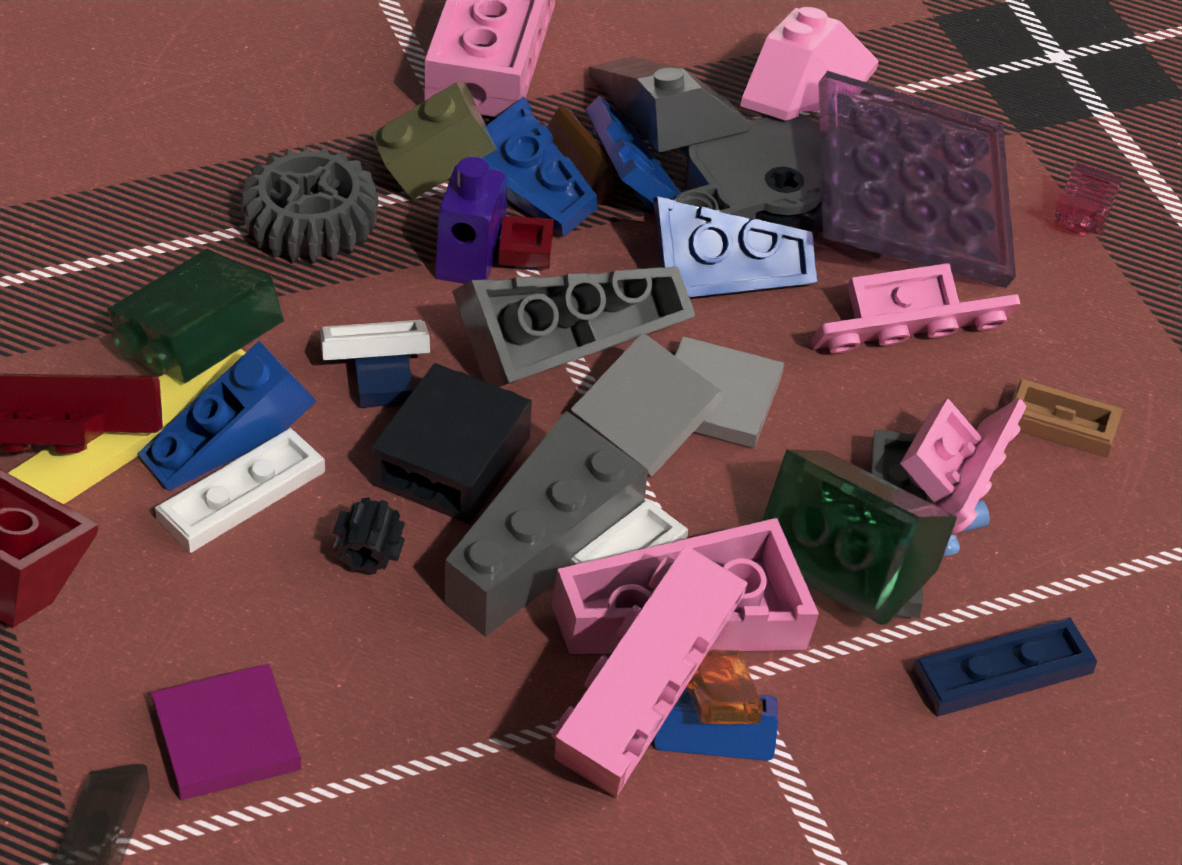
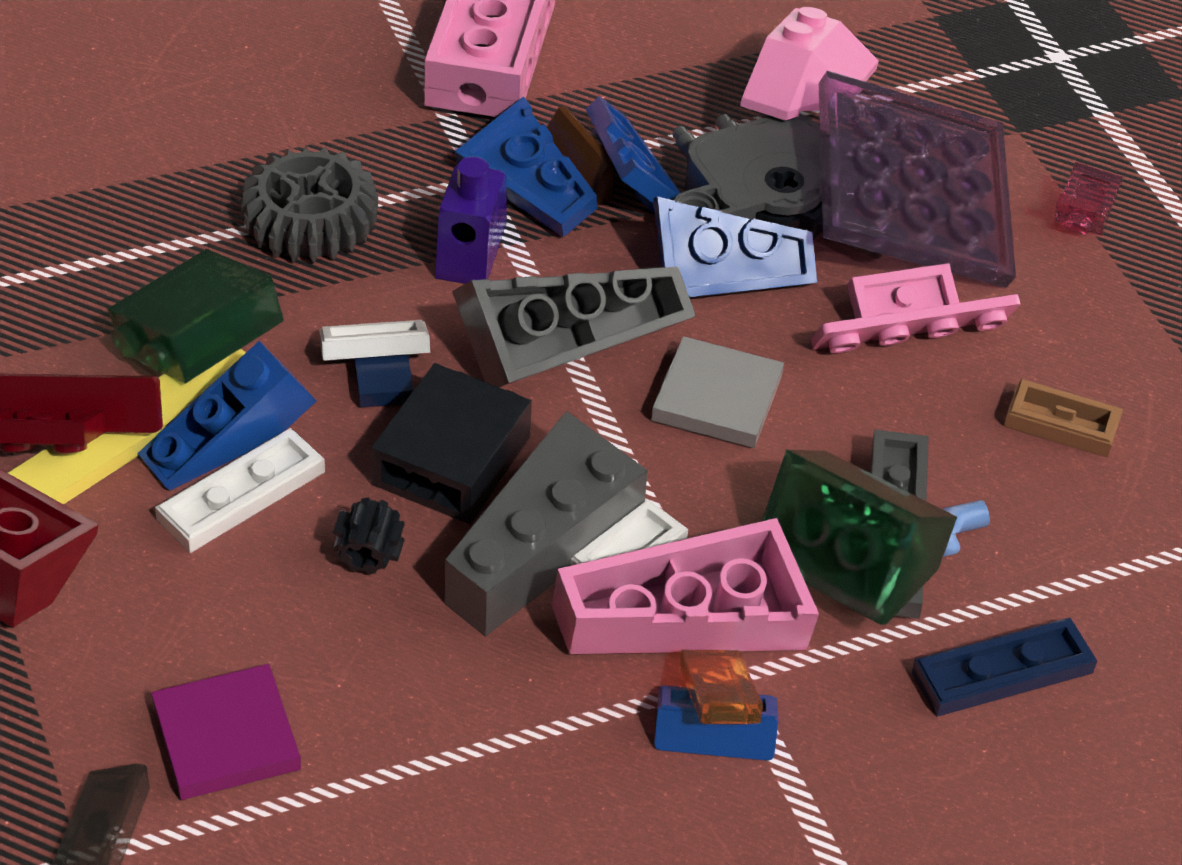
olive slope [371,82,497,200] -> none
dark red plate [499,215,554,269] -> none
bright pink wedge [551,545,748,798] -> none
light grey tile [571,332,724,477] -> none
dark grey wedge [588,57,750,152] -> none
bright pink bracket [900,398,1027,541] -> none

